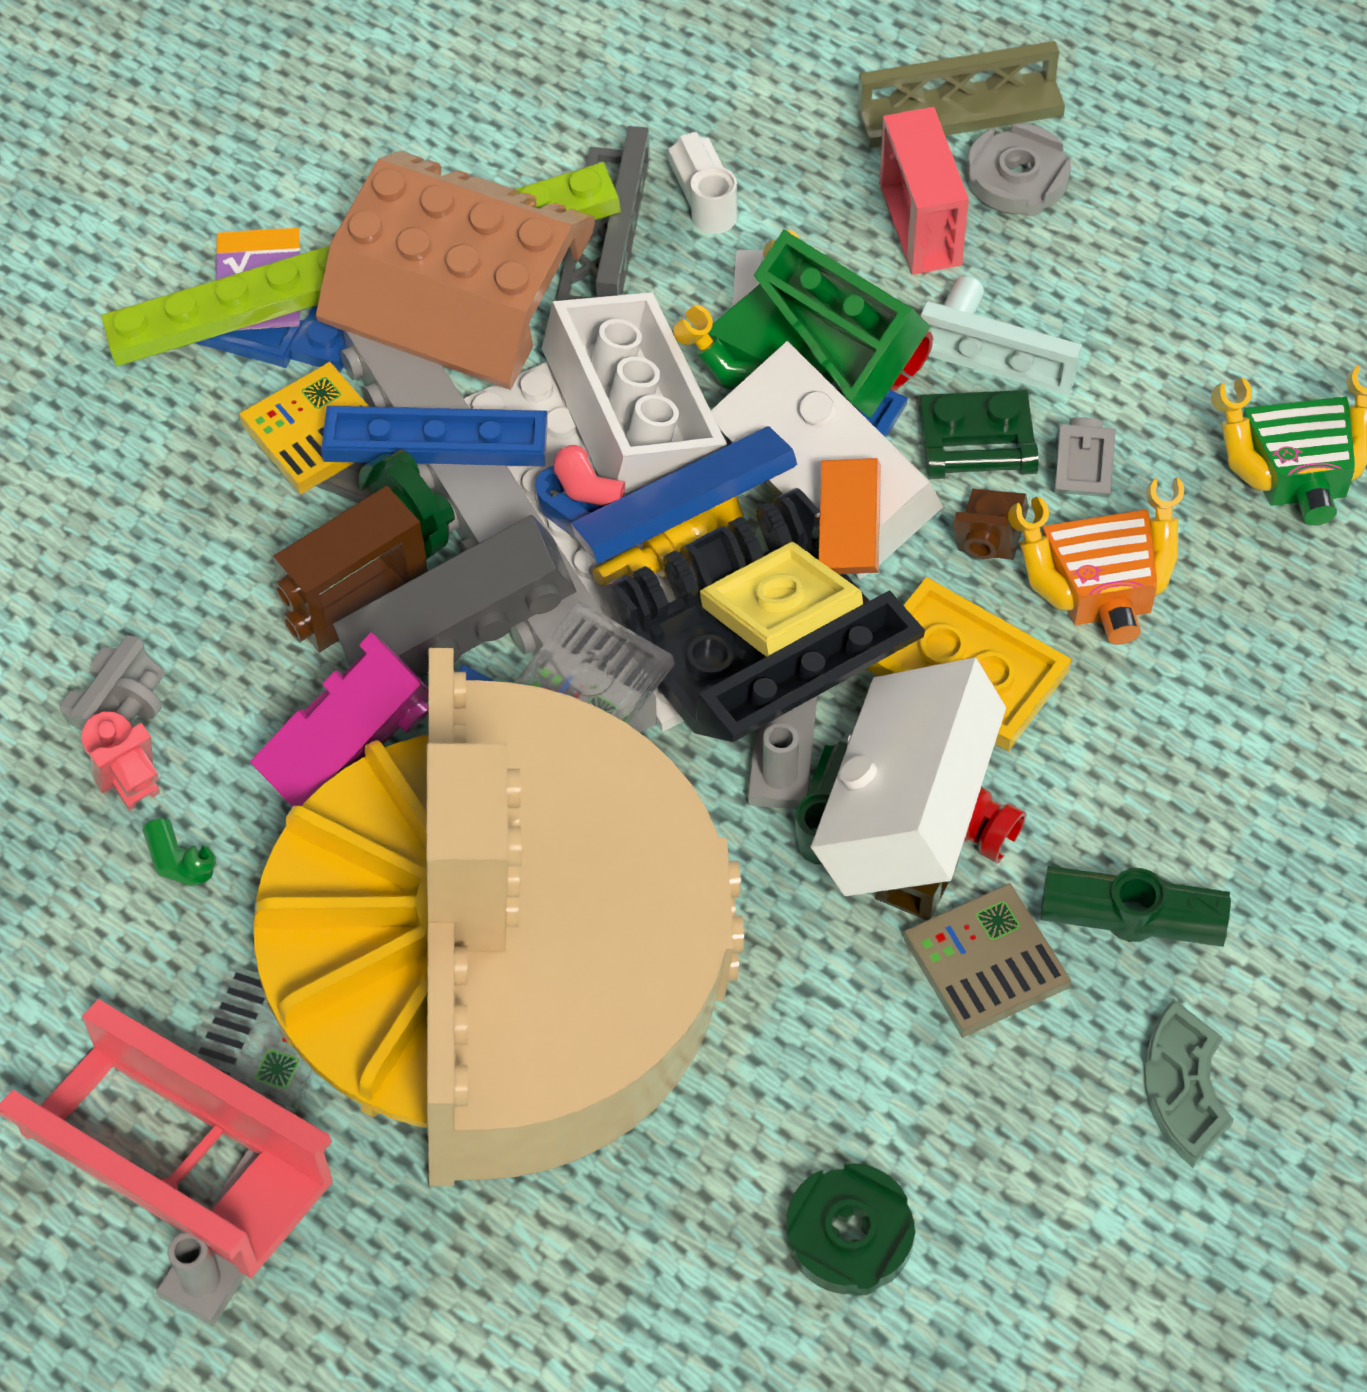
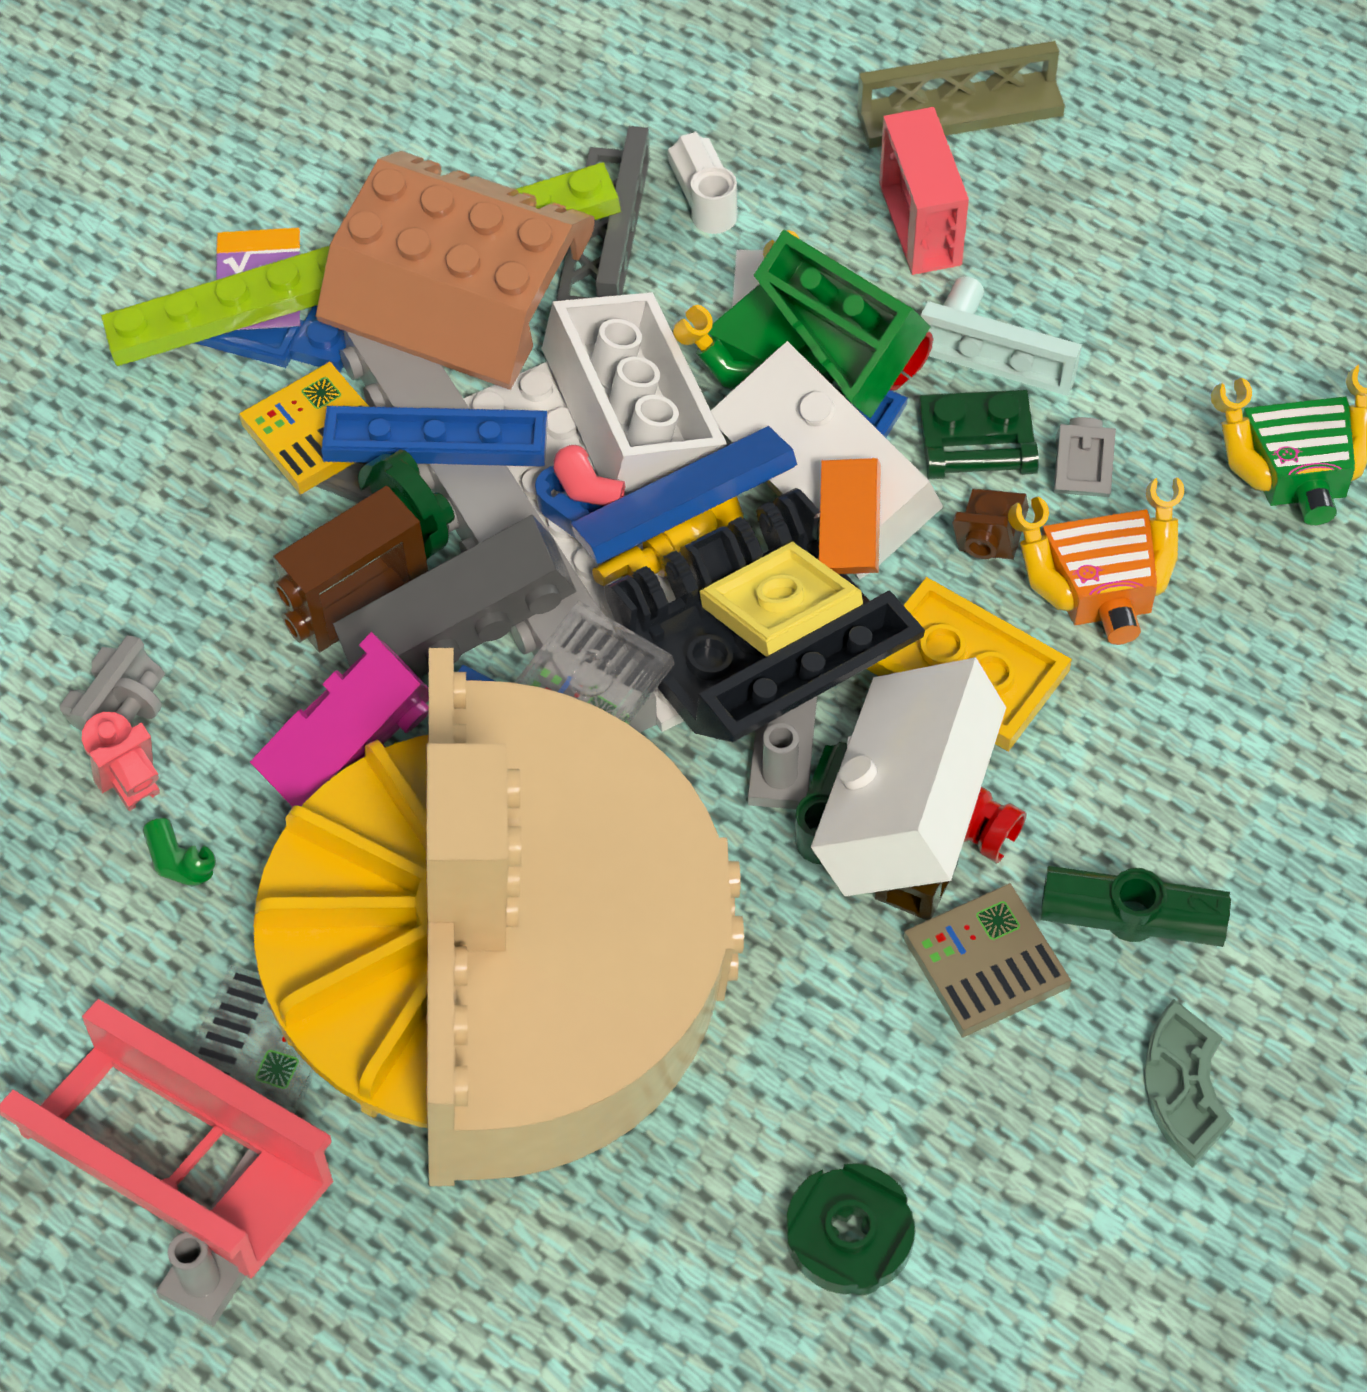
light grey plate [967,123,1071,216] -> none

